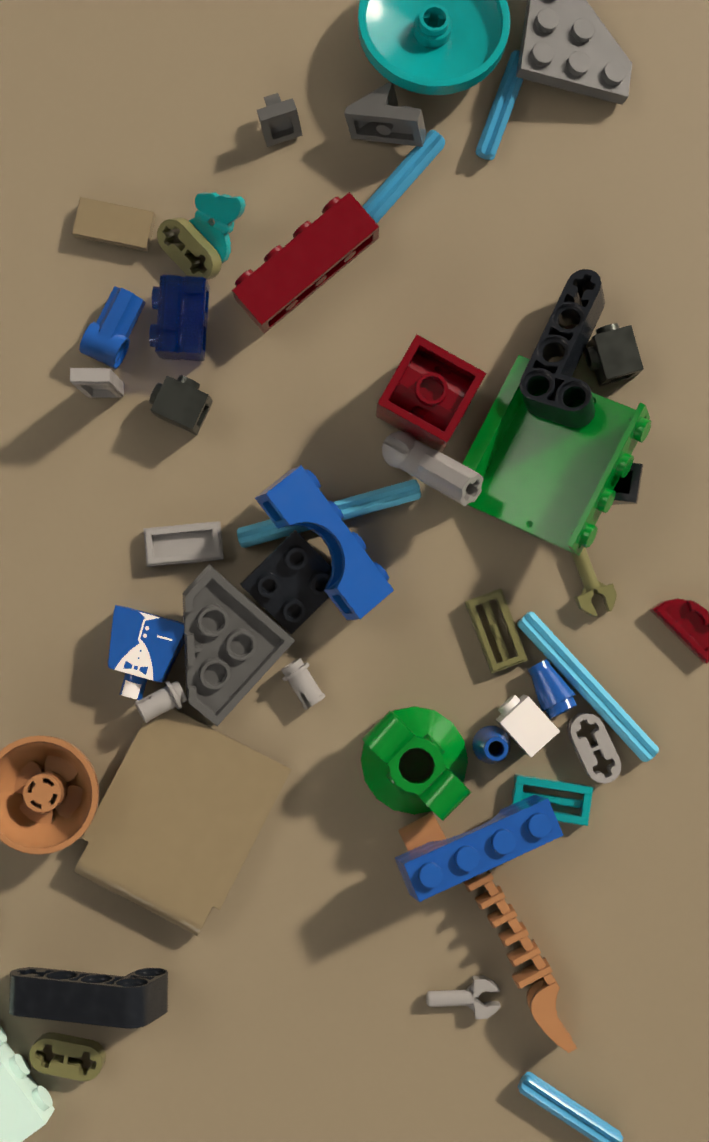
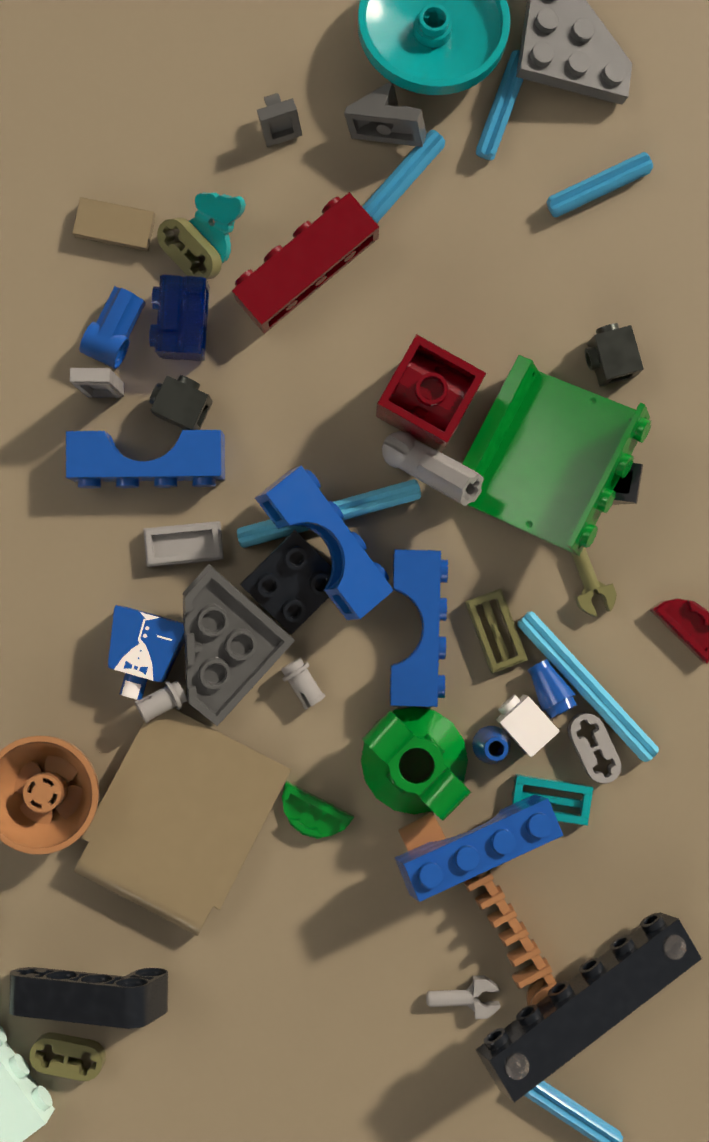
black beam [519,269,605,428] -> none
none -> blue arch [66,430,225,488]
none -> green tile [282,781,354,839]
none -> blue arch [390,549,448,707]
none -> black piece [476,912,702,1103]
none -> dark azure axle [546,152,653,217]

